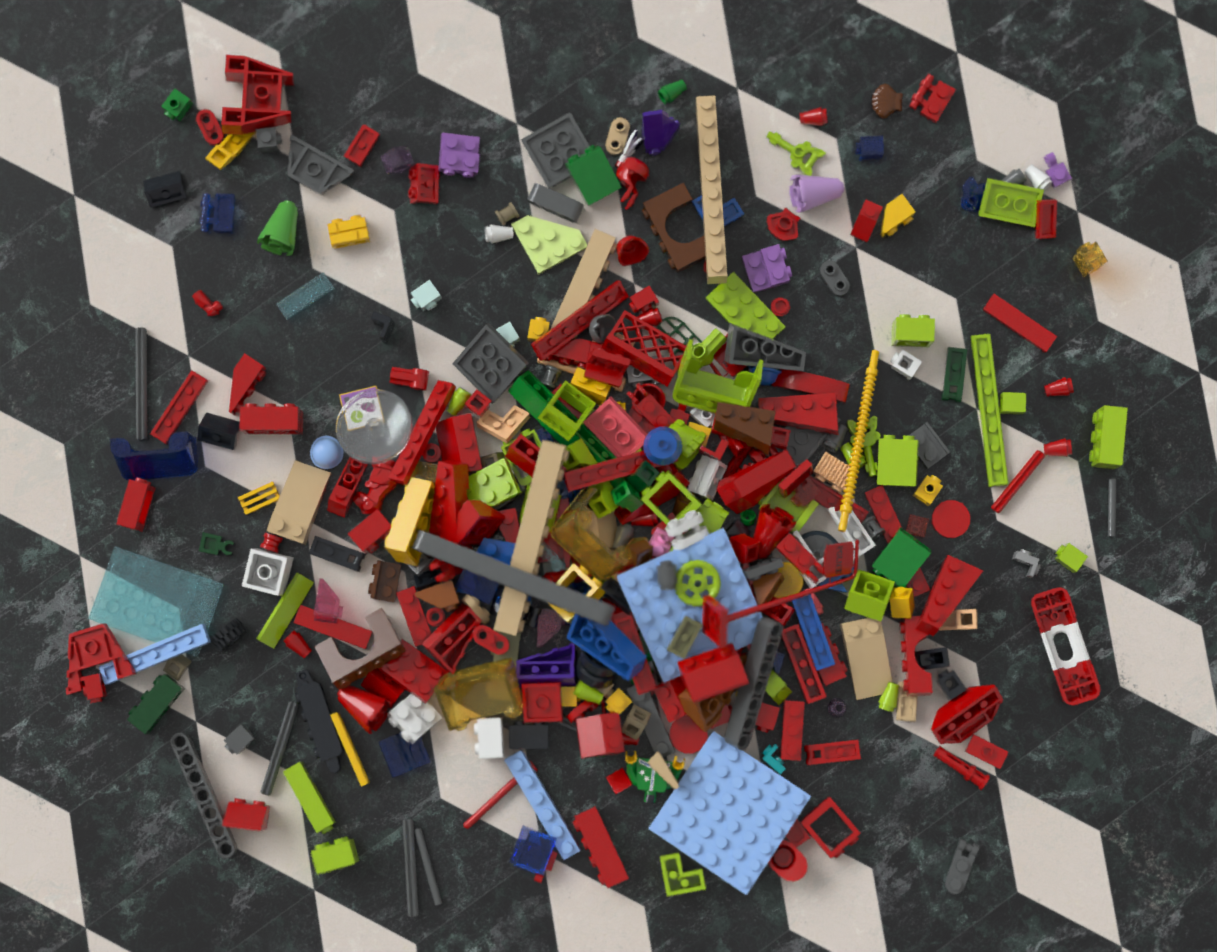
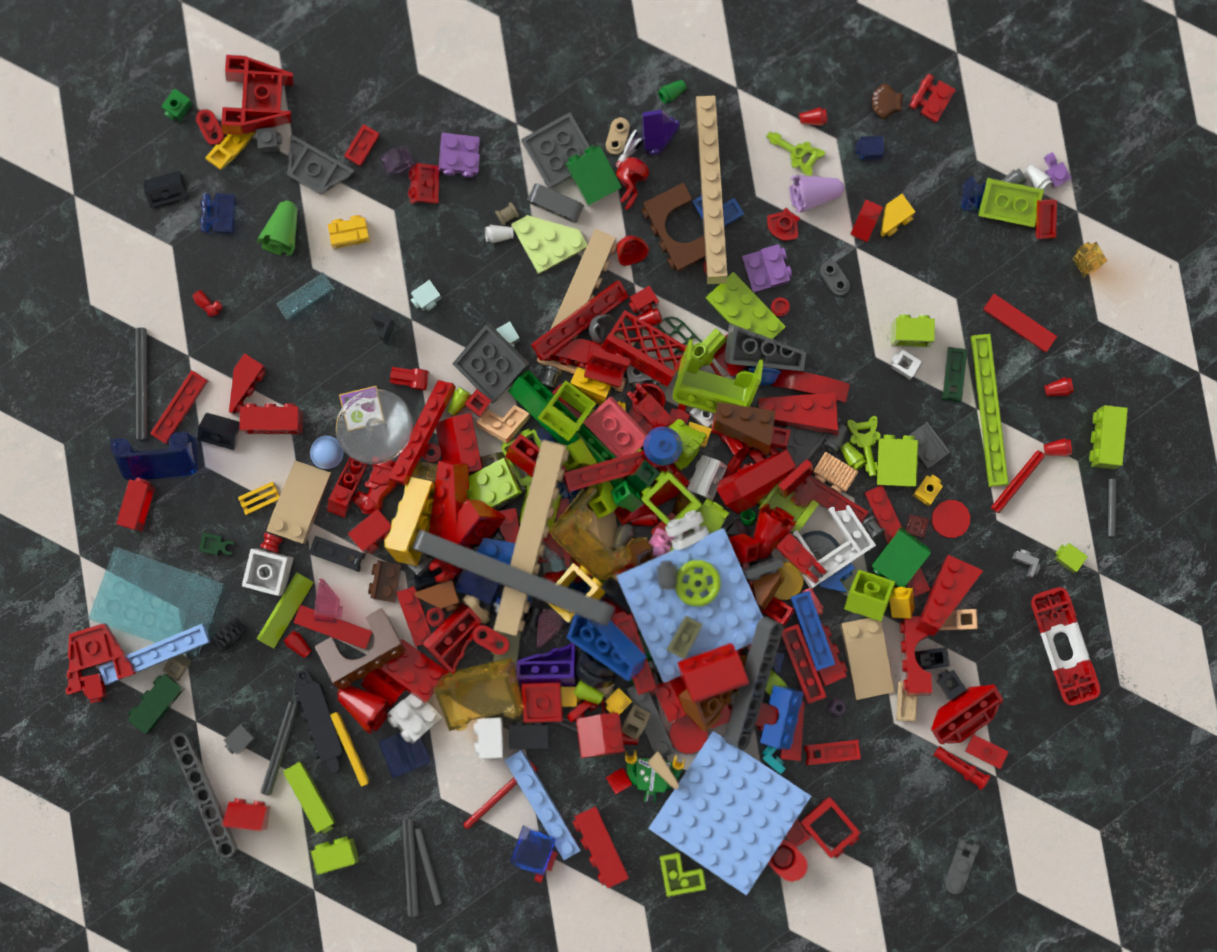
yellow brick [527,317,550,342] -> none
red panel [698,439,729,461] -> none
red piece [702,540,859,647] -> none
yellow hose [838,350,879,532] -> none
lime cone [878,682,900,712] -> none
lime panel [1000,392,1026,414] -> none
none -> blue arch [761,685,803,749]

